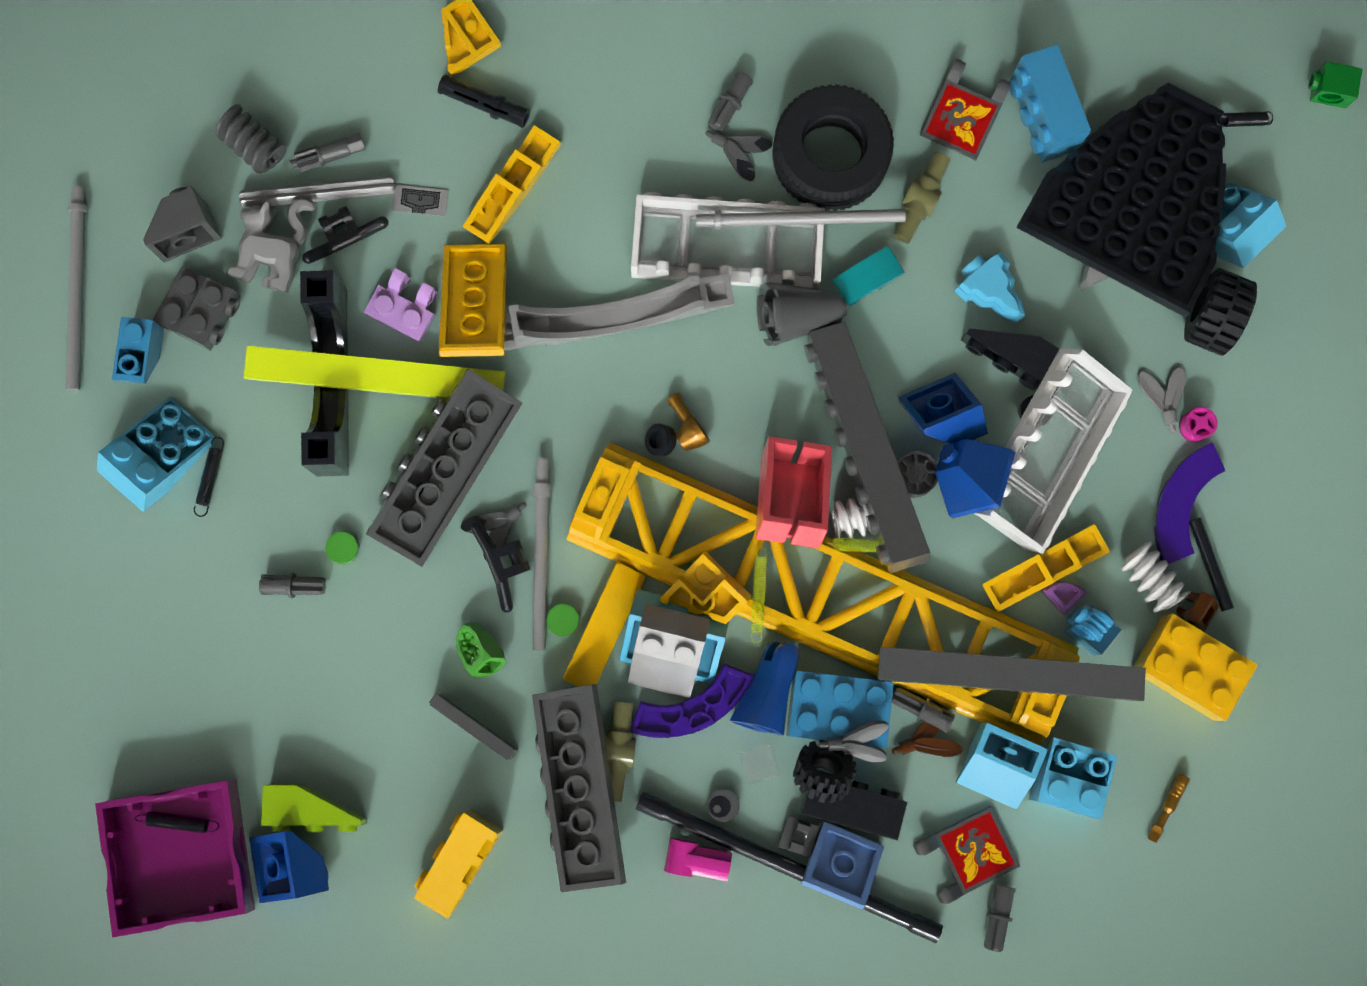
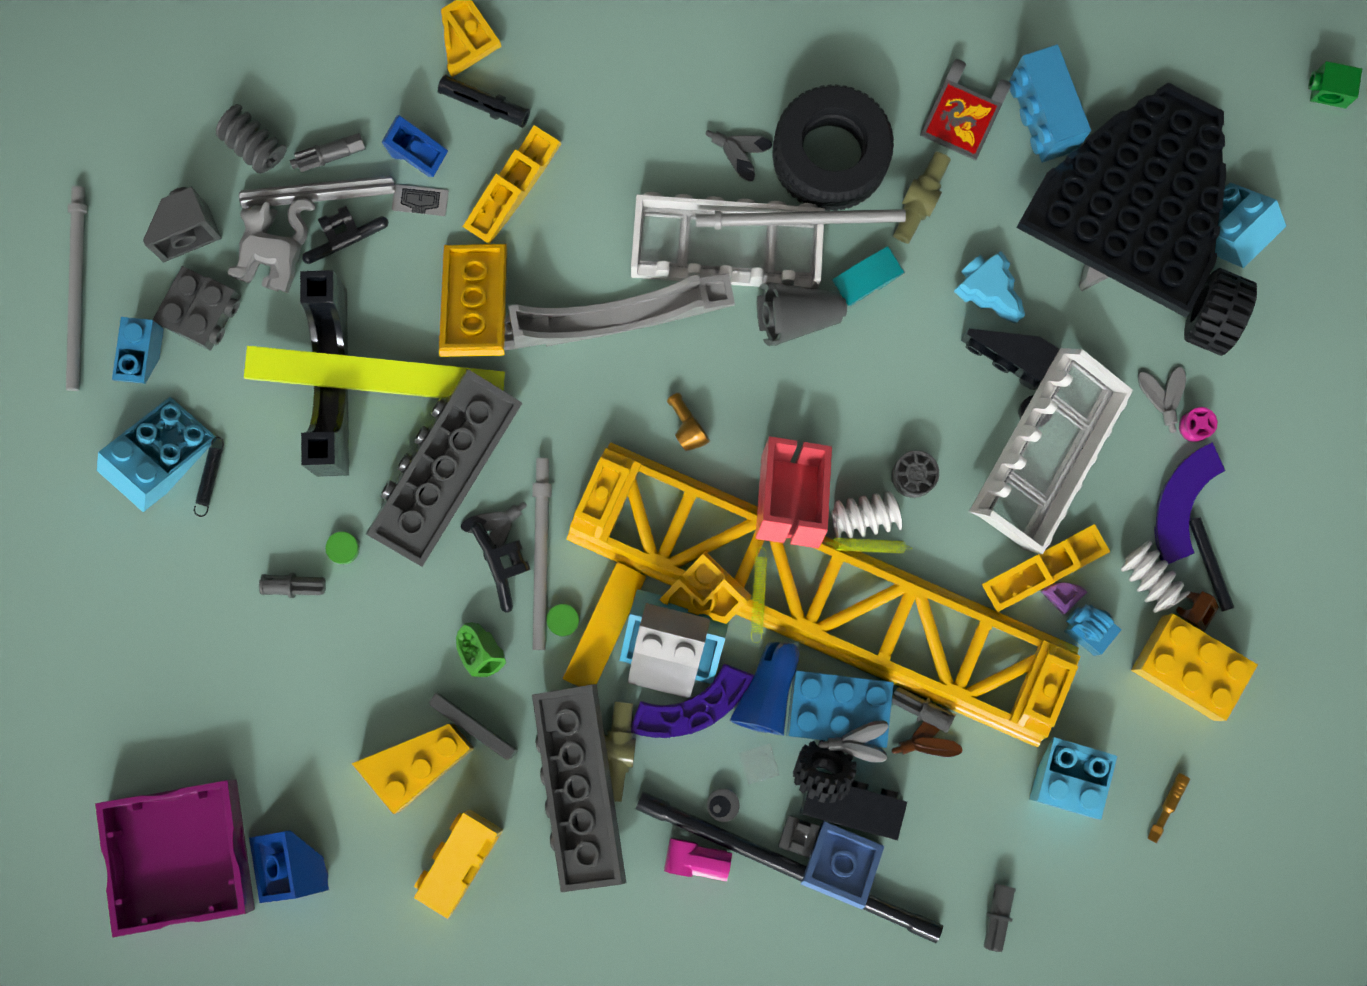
black piece [134,811,219,833] -> none
lime slope [261,784,367,832] -> none
lavender plate [363,268,438,343] -> none
black tile [645,423,677,456] -> none
dark grey axle [708,72,753,132] -> none
dark grey brick [804,322,931,573] -> none
dark grey tile [877,647,1146,701] -> none
blue slope [898,373,988,443] -> none
flag [913,806,1020,904] -> none
blue slope [935,439,1016,518] -> none
medium azure slope [955,723,1048,809] -> none
black piece [1215,111,1273,127] -> none
none -> yellow wedge [351,724,474,814]
none -> blue slope [382,115,448,177]

